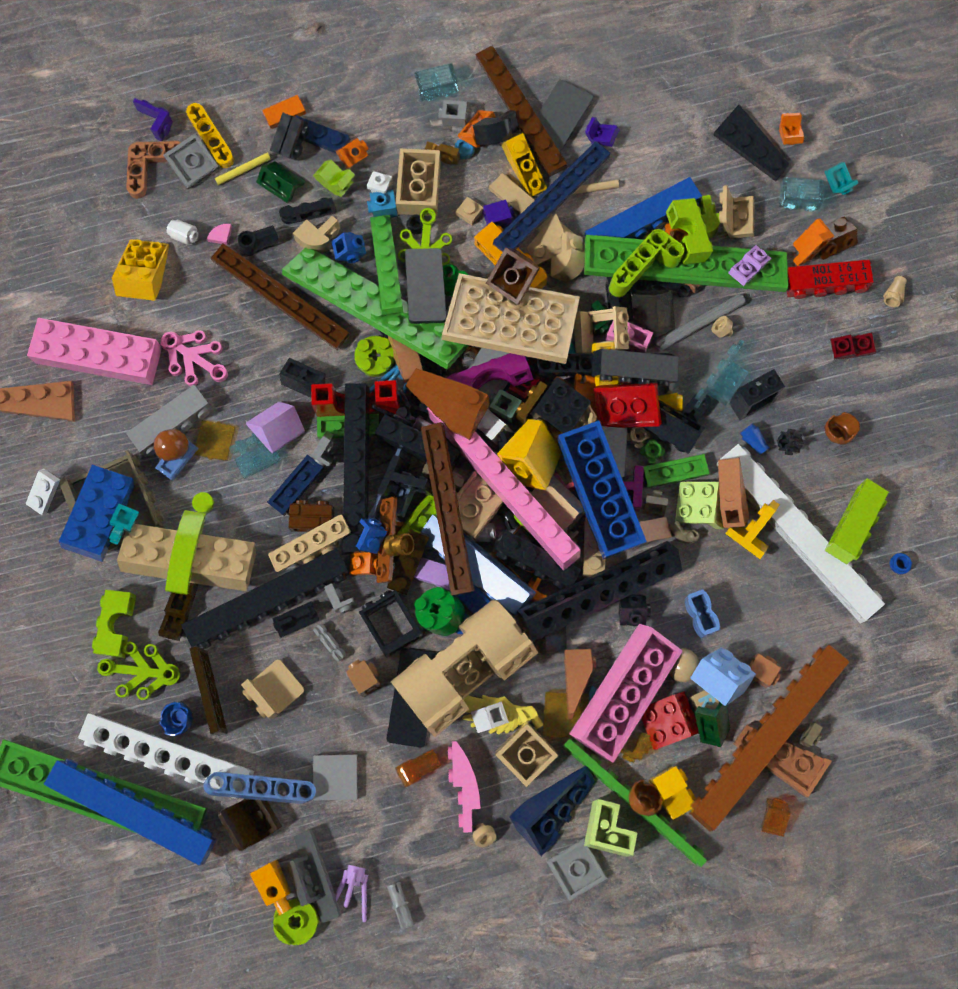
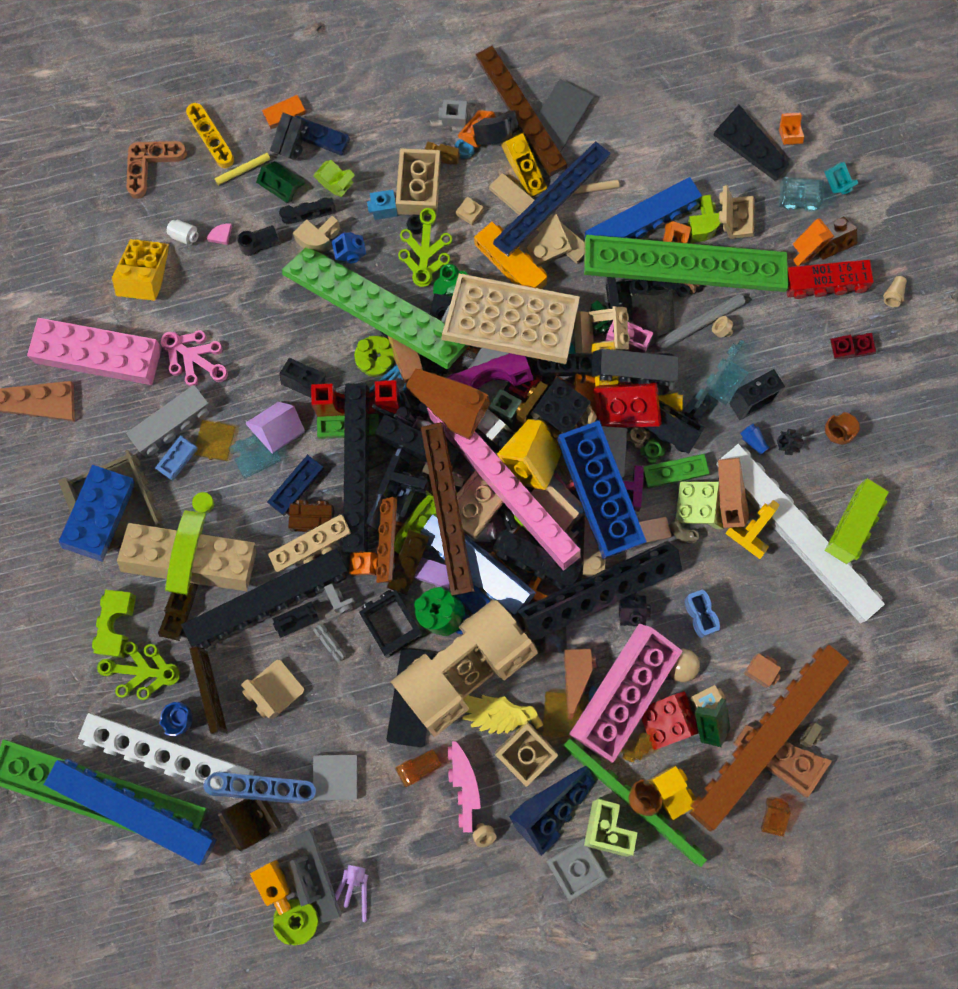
white plate [26,469,60,515] -> none
teal plate [109,504,139,545] -> none
dark purple bracket [133,98,173,141] -> none
dark orange hair [154,429,189,461] -> none
light grey tile [163,133,220,189] -> none
reddish brown plate [211,243,350,351] -> none
light grey bracket [311,431,334,467] -> none
orange brick [335,138,369,169] -> none
medium nougat brick [346,660,382,697] -> none
blue bracket [356,518,387,554] -> none
white bracket [367,171,392,194] -> none
bright green plate [370,215,404,315] -> none
pearl gold wheel [384,533,414,556] -> none
light grey axle [387,882,413,929] -> none
piece [405,248,446,324] -> none
clear light blue brick [414,63,458,101] -> none
white brick [471,701,509,733] -> none
dark purple brick [483,199,515,228] -> none
reddish brown slope [485,247,539,305] -> none
tan brick [551,232,585,282] -> none
dark purple bracket [585,117,620,147] -> none
lime beam [609,229,684,297] -> none
dark tan tile [643,490,668,517] -> none
lime arch [666,198,713,265] -> none
light blue brick [690,647,756,706] -> none
lavender slope [728,246,771,286] -> none
blue plate [889,553,912,575] -> none

